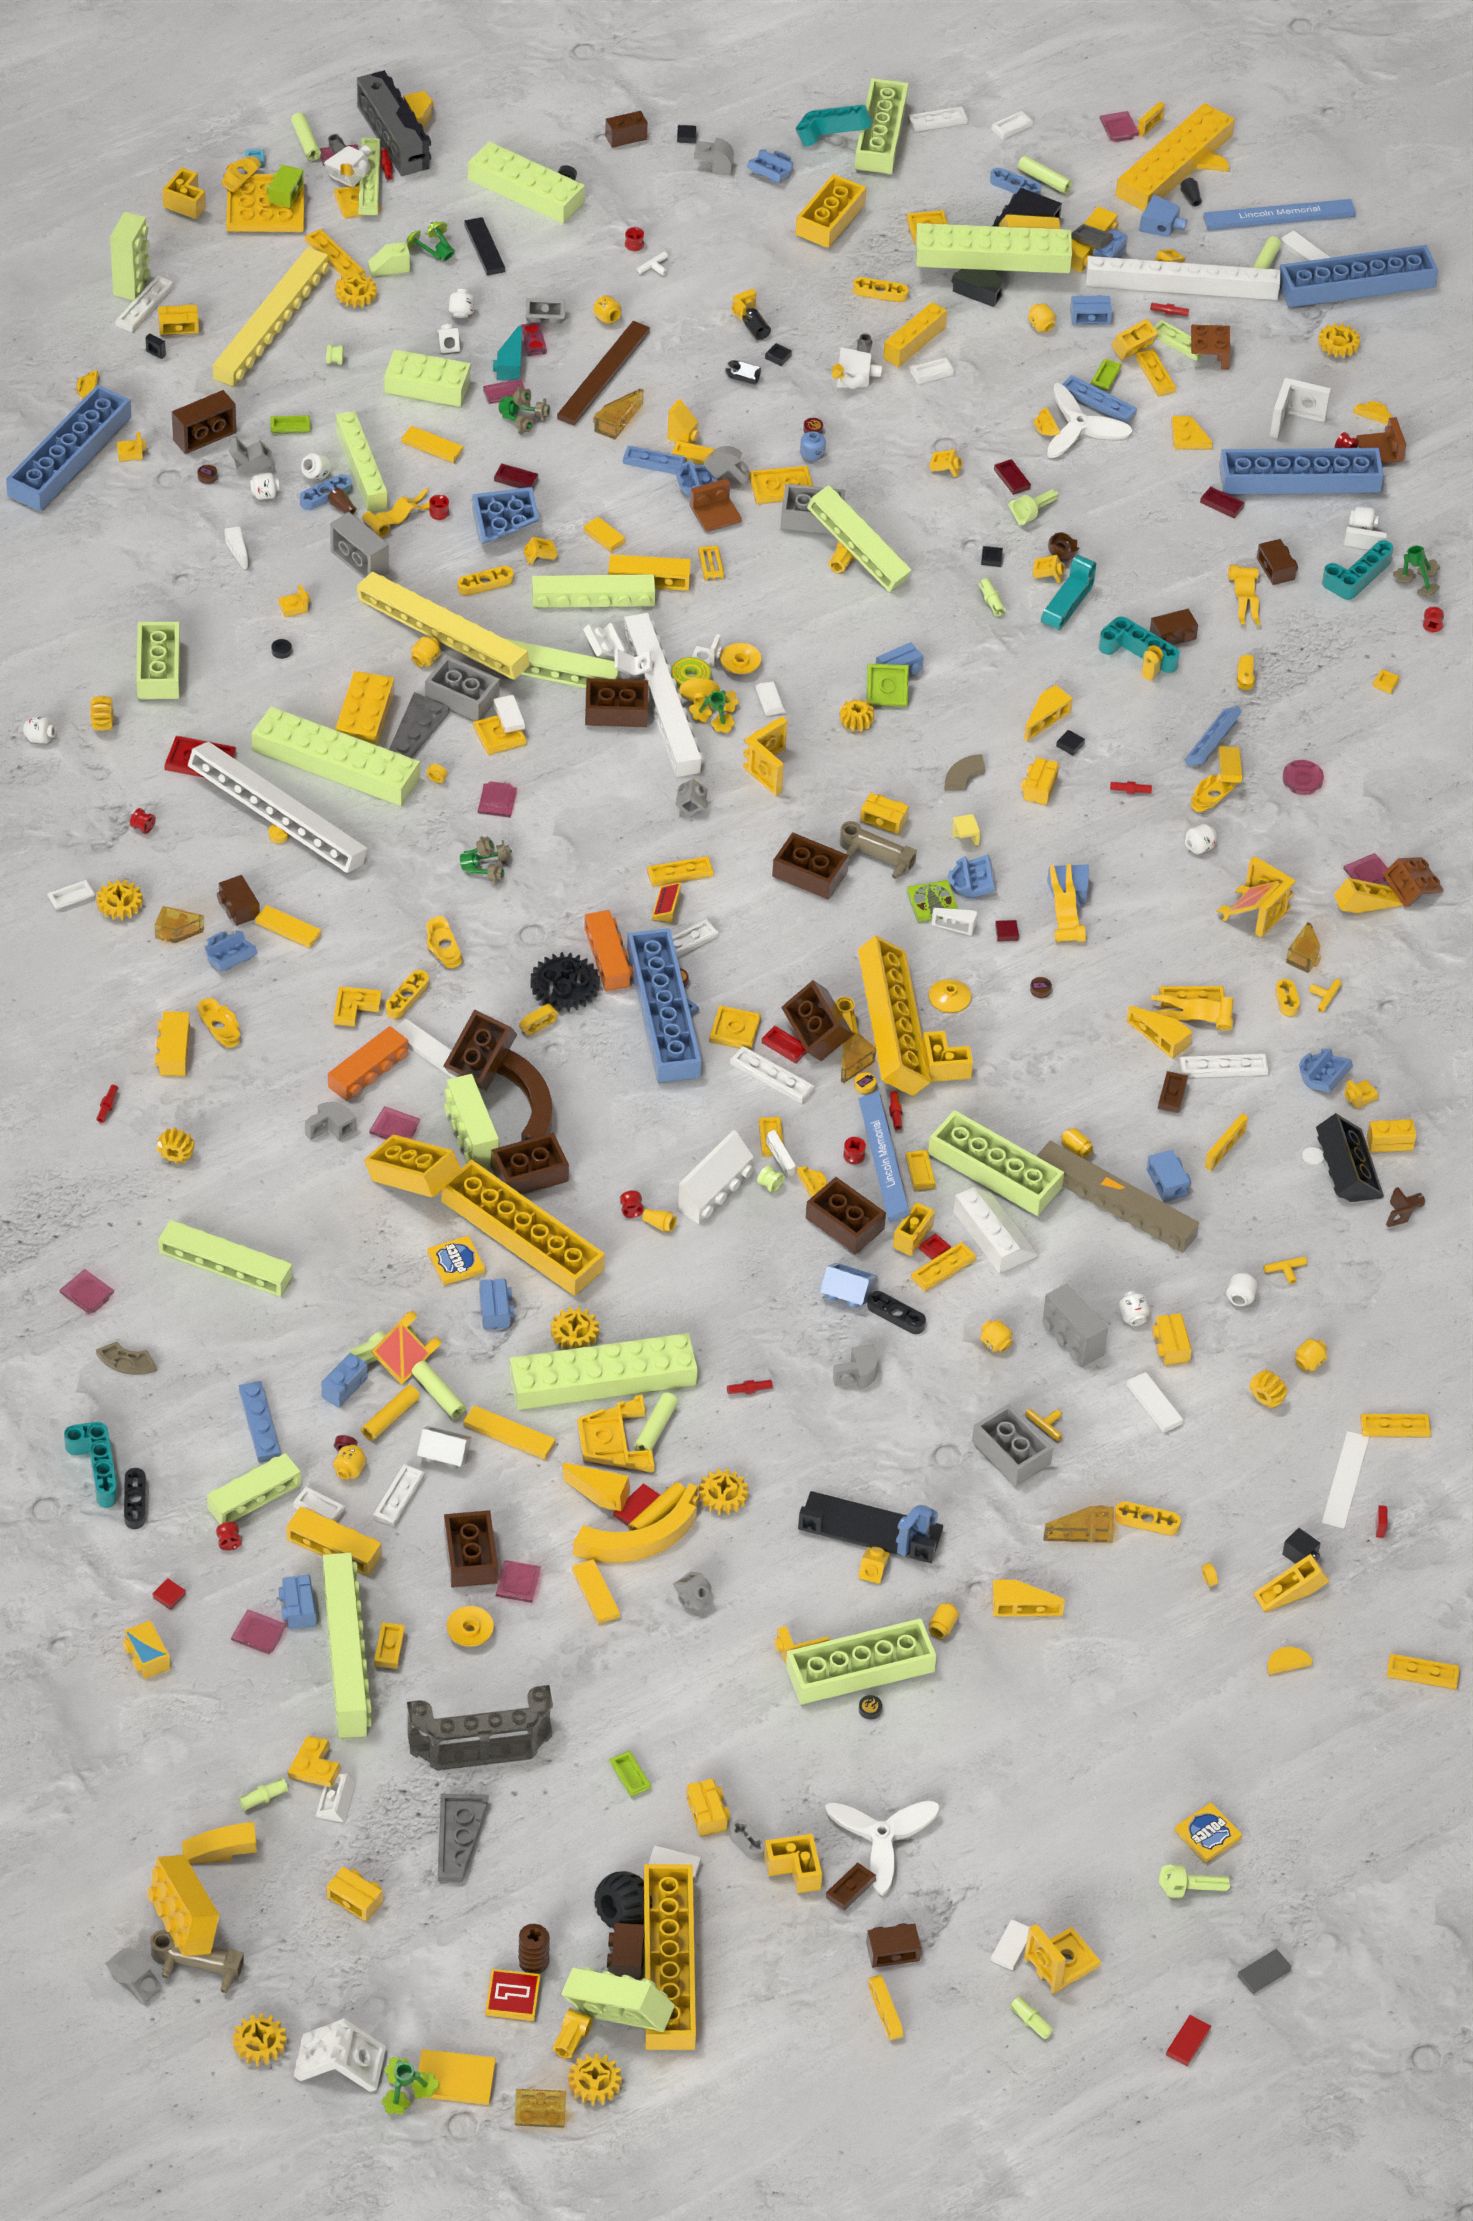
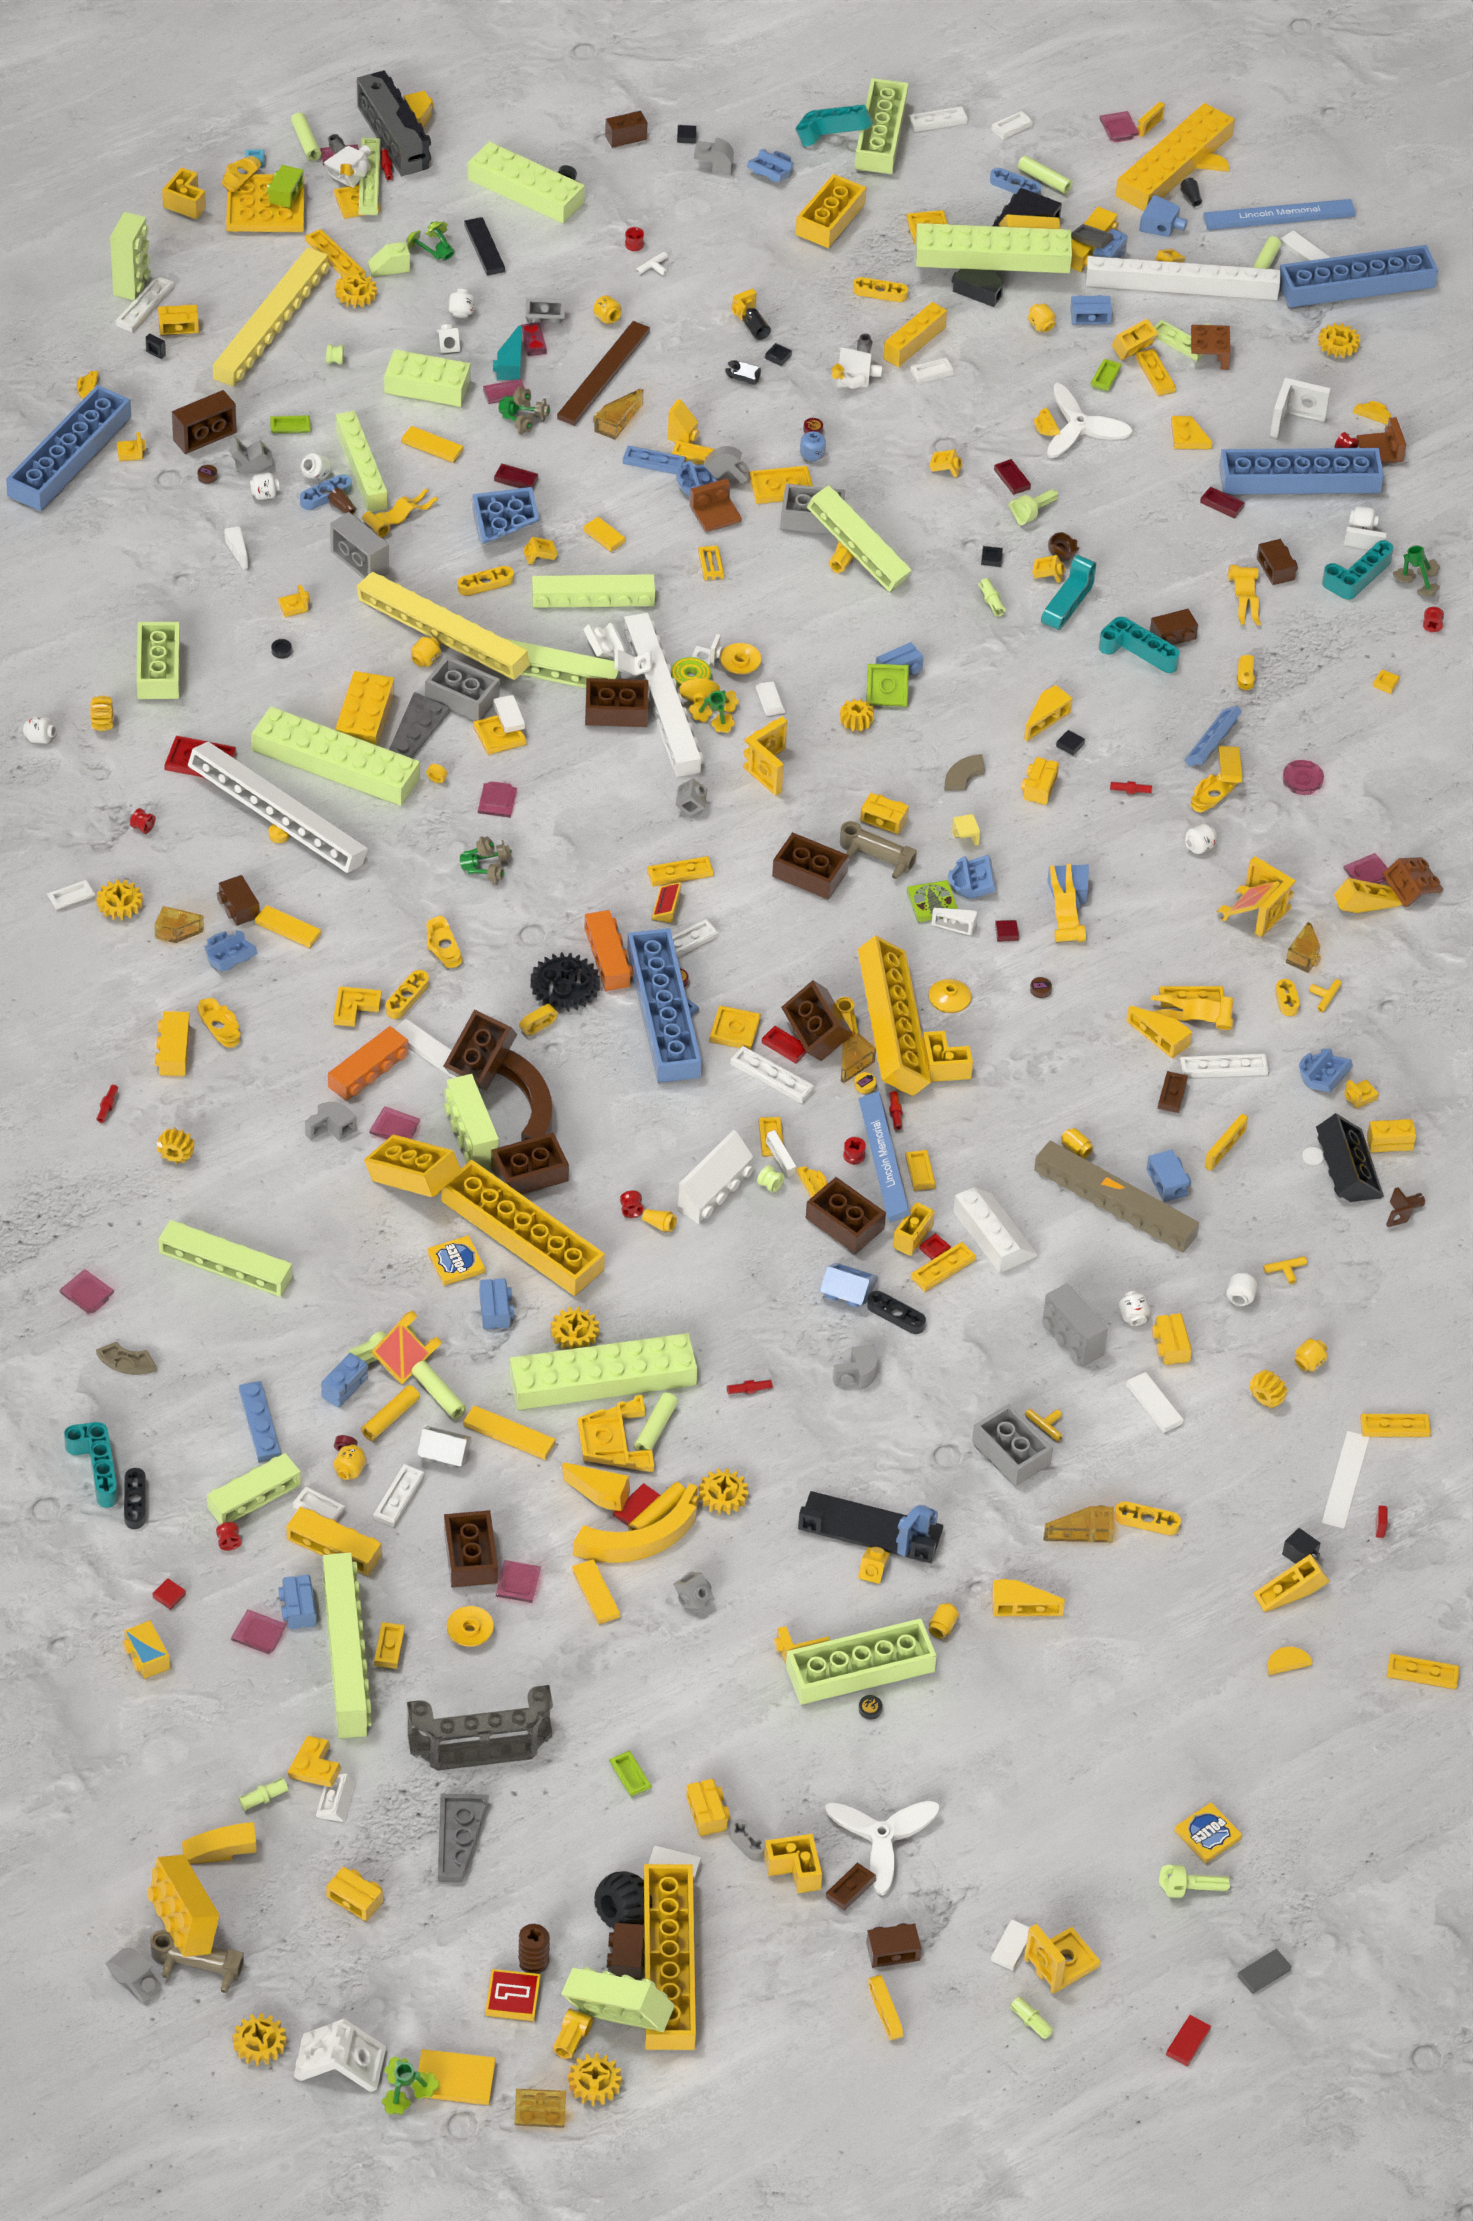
red wheel [429,495,449,520] -> none
yellow brick [608,554,691,591] -> none
yellowish green brick [928,1110,1064,1216] -> none
yellow head [980,1319,1014,1353] -> none
medium blue plate [1062,375,1137,424] -> none
yellow piece [1141,646,1163,680] -> none
red bar [1150,302,1190,317] -> none
yellow tile [1201,1562,1218,1587] -> none

